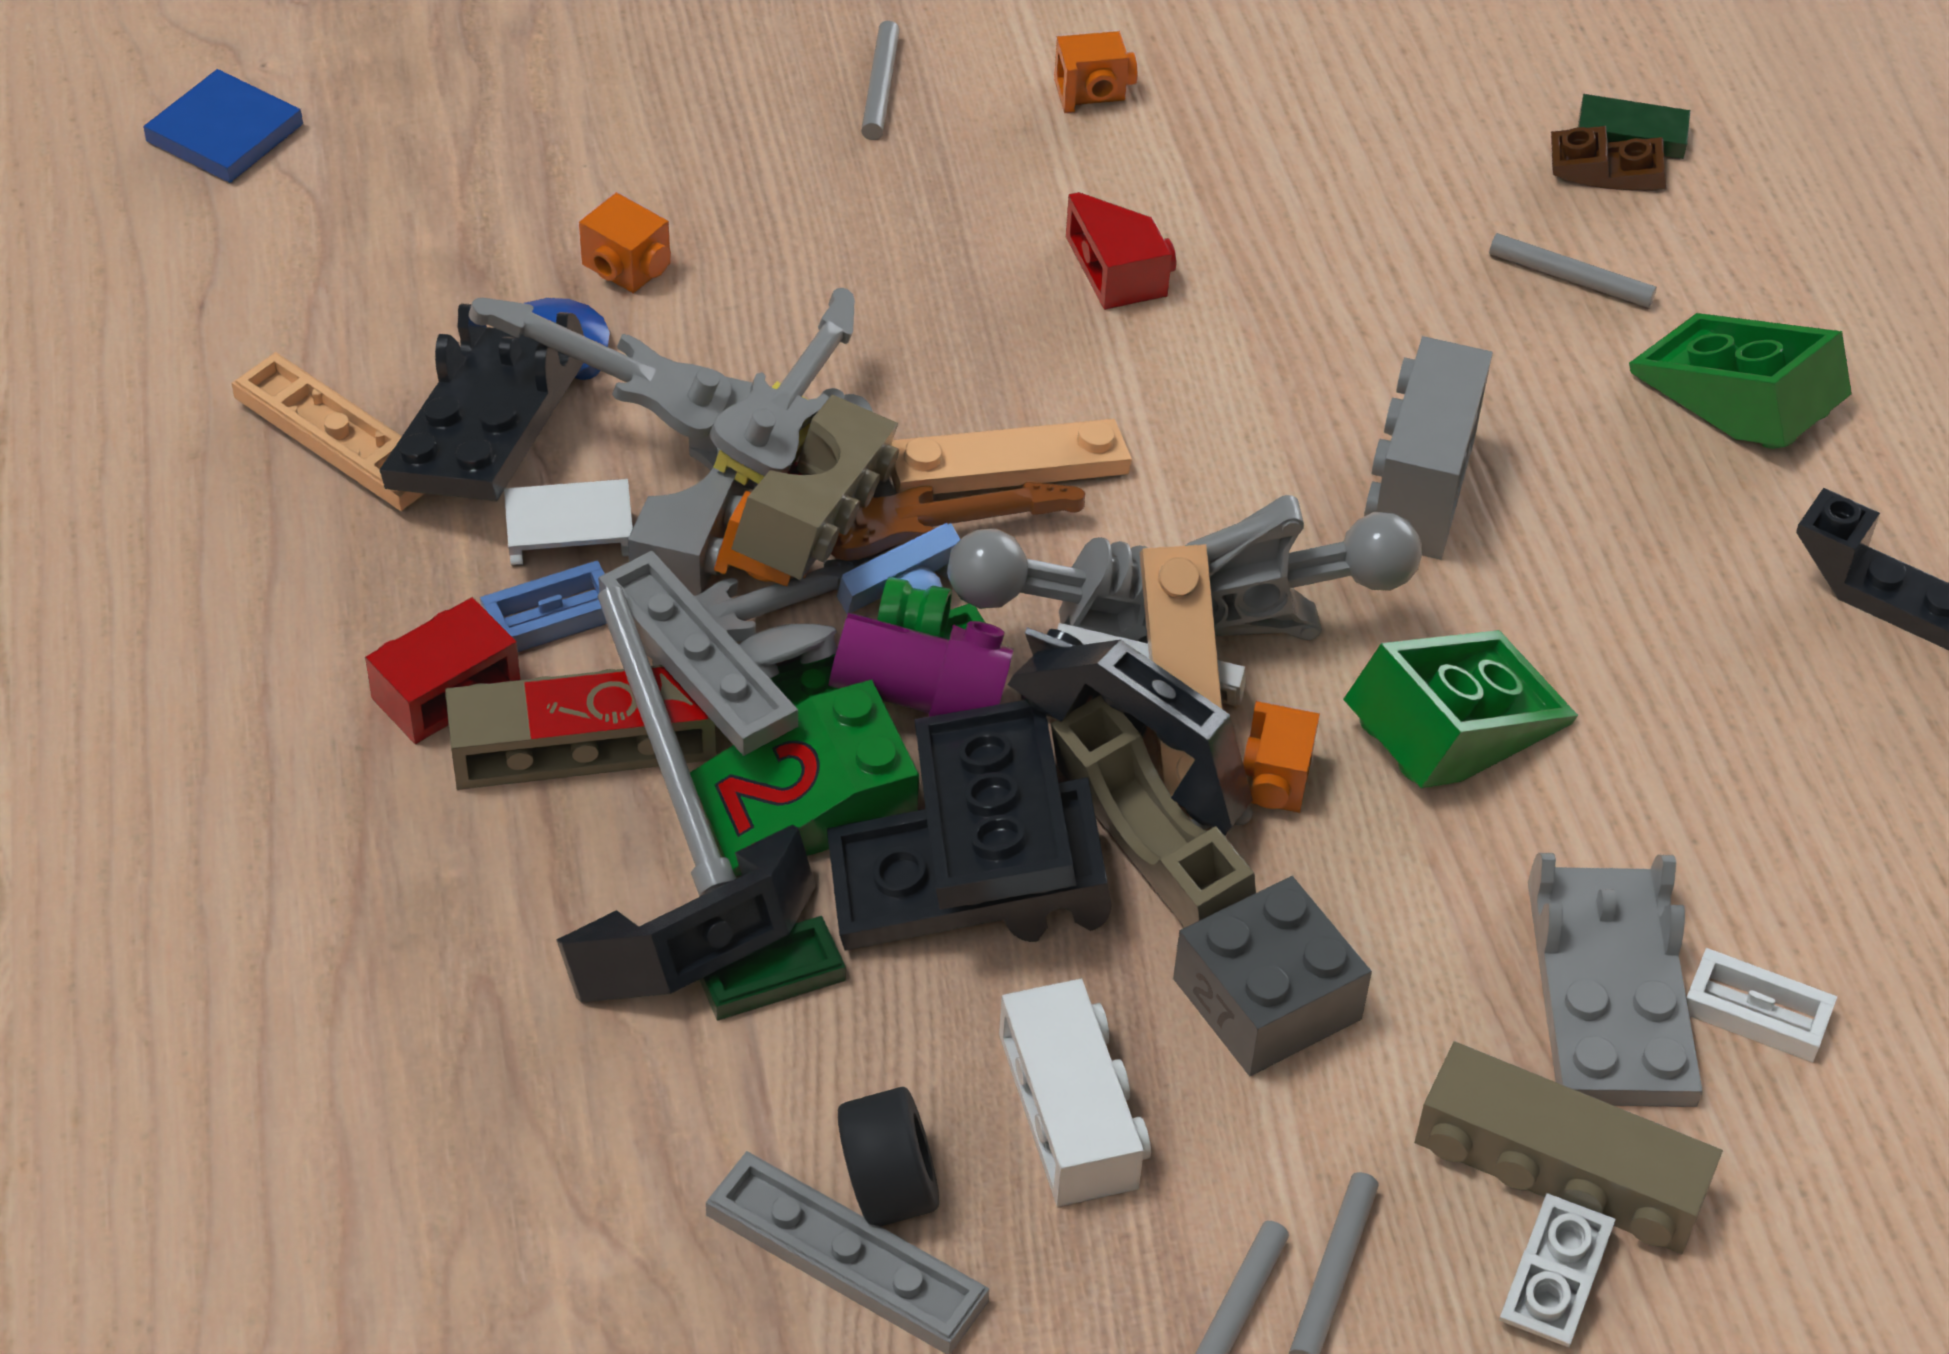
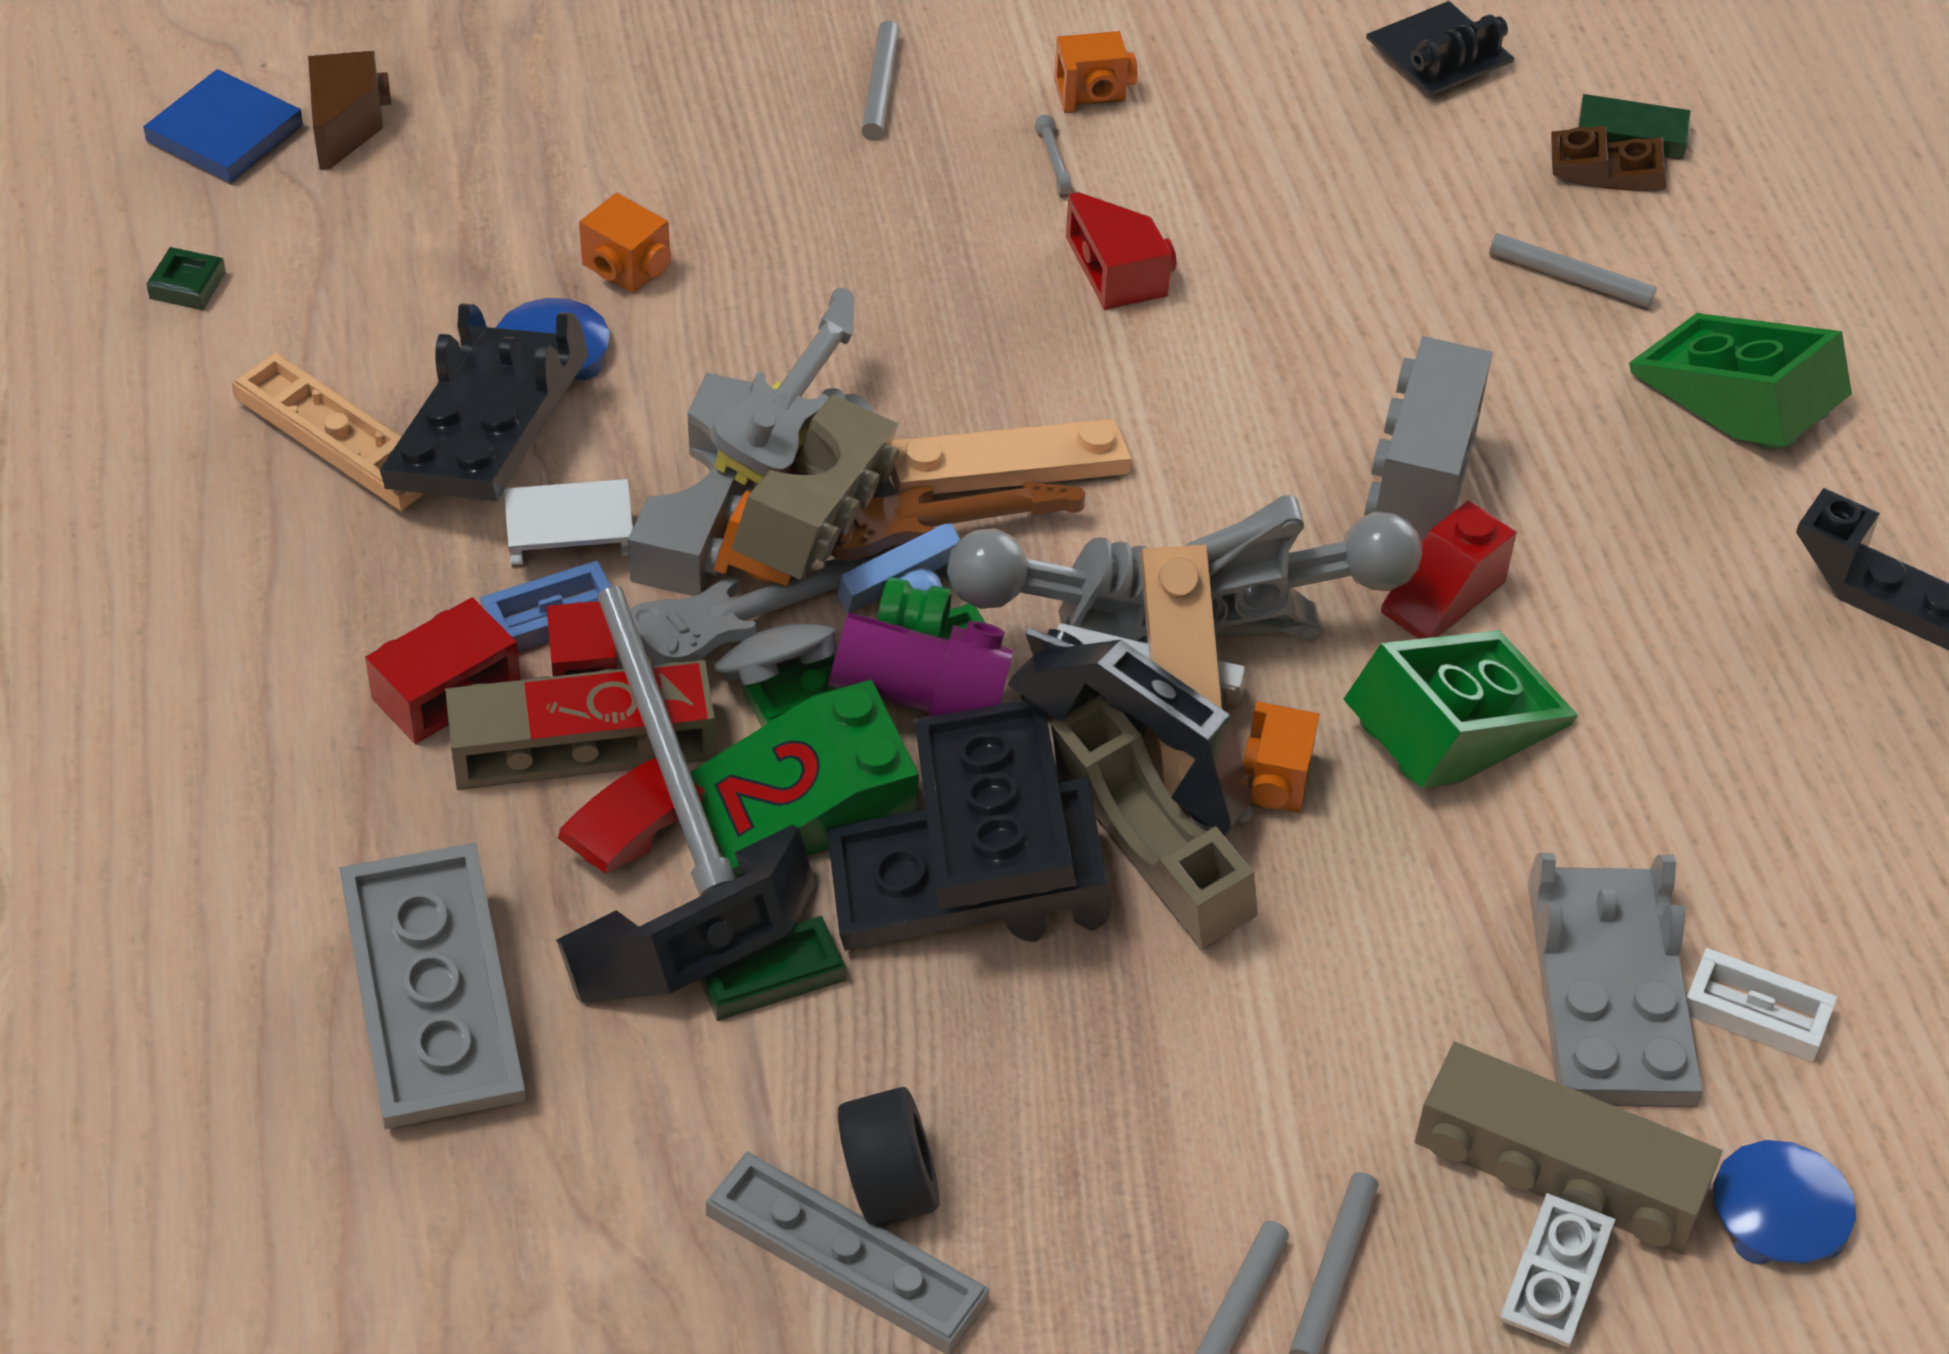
light grey piece [469,298,732,439] -> none
light grey plate [598,551,798,756] -> none
white brick [999,978,1151,1207] -> none
dark grey brick [1173,876,1372,1077] -> none
none -> dark green tile [146,247,226,310]
none -> reddish brown slope [308,51,392,170]
none -> light grey hinge [339,842,526,1129]
none -> red brick [546,601,617,677]
none -> red slope [558,757,705,874]
none -> light grey hinge [1035,115,1071,196]
none -> black hinge [1366,1,1514,96]
none -> red slope [1381,500,1517,639]
none -> blue dish [1713,1140,1856,1264]

